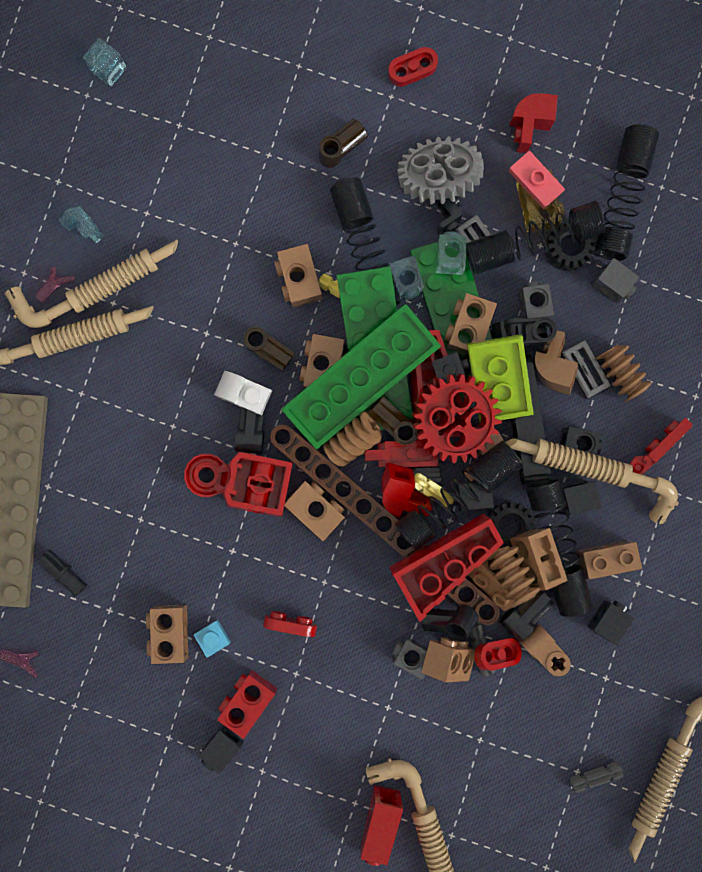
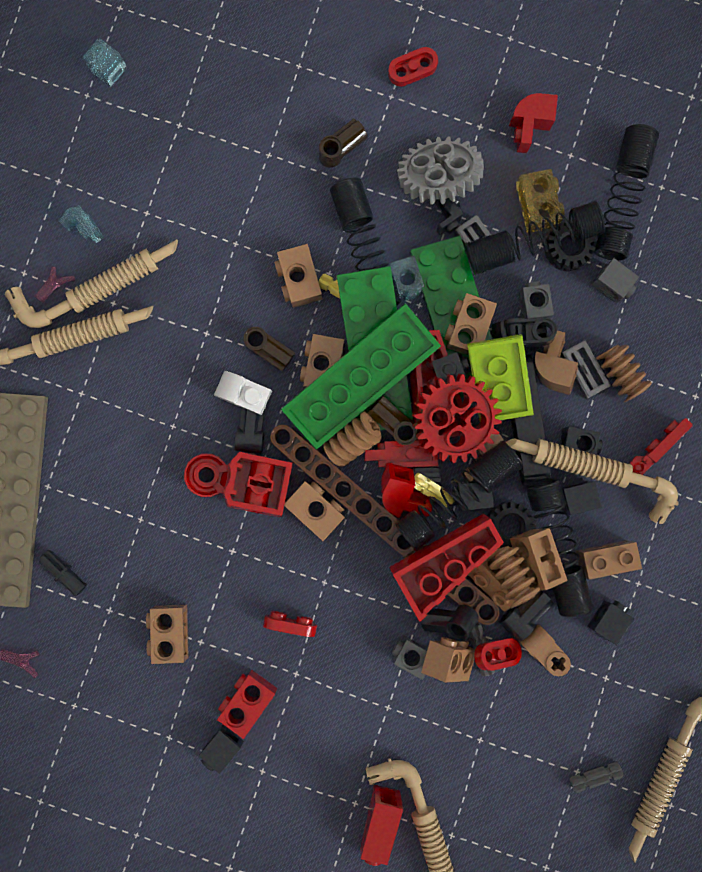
medium azure plate [194,620,231,657] -> none
clear light blue brick [436,232,466,274] -> none
coral plate [508,150,565,210] -> none

